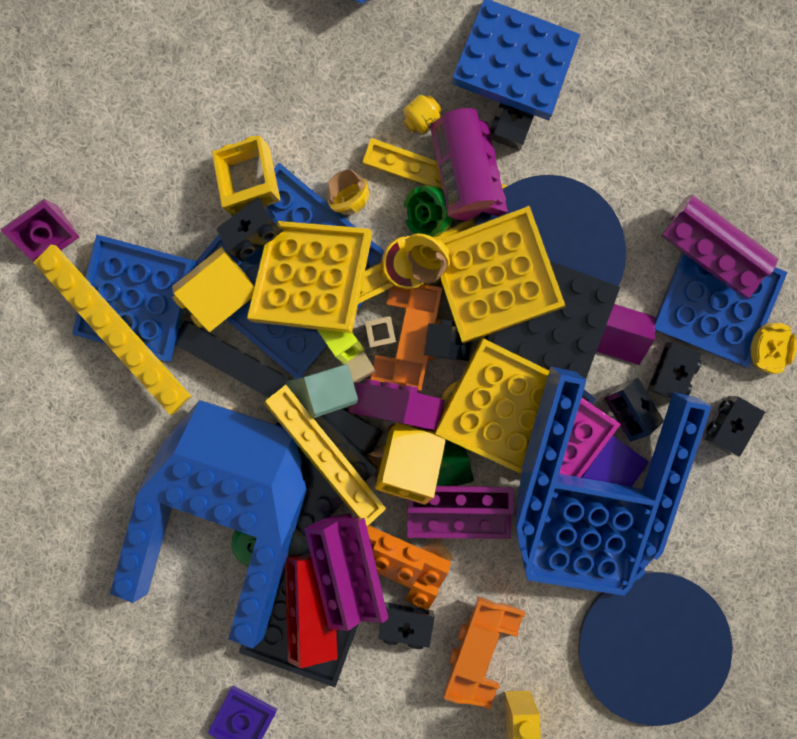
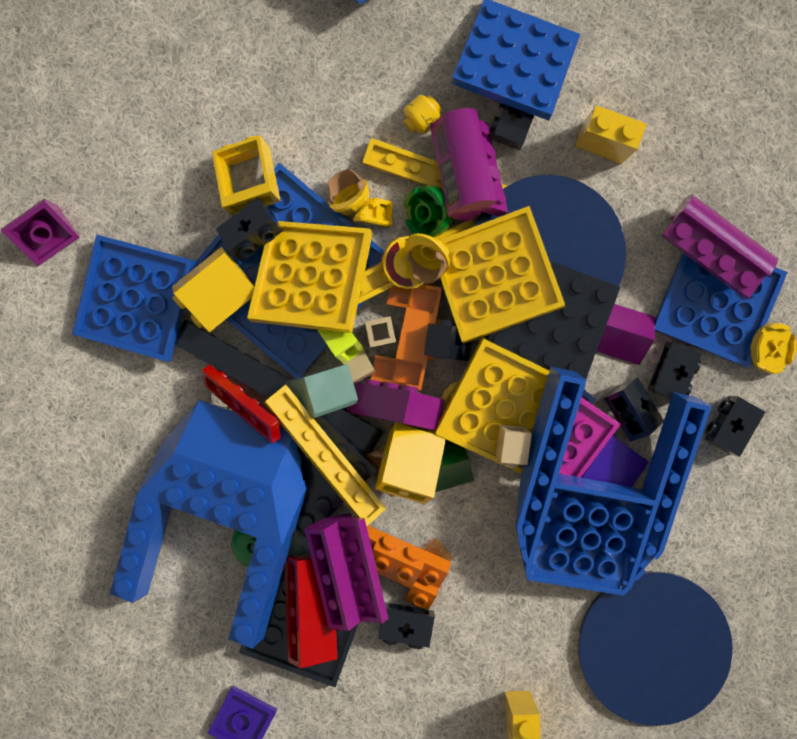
yellow plate [33,245,192,415] -> none
magenta brick [407,486,514,539] -> none
orange bracket [443,596,526,710] -> none
none -> red plate [202,364,280,444]
none -> yellow tile [354,198,393,228]
none -> tan brick [496,425,532,468]
none -> yellow brick [574,105,647,164]

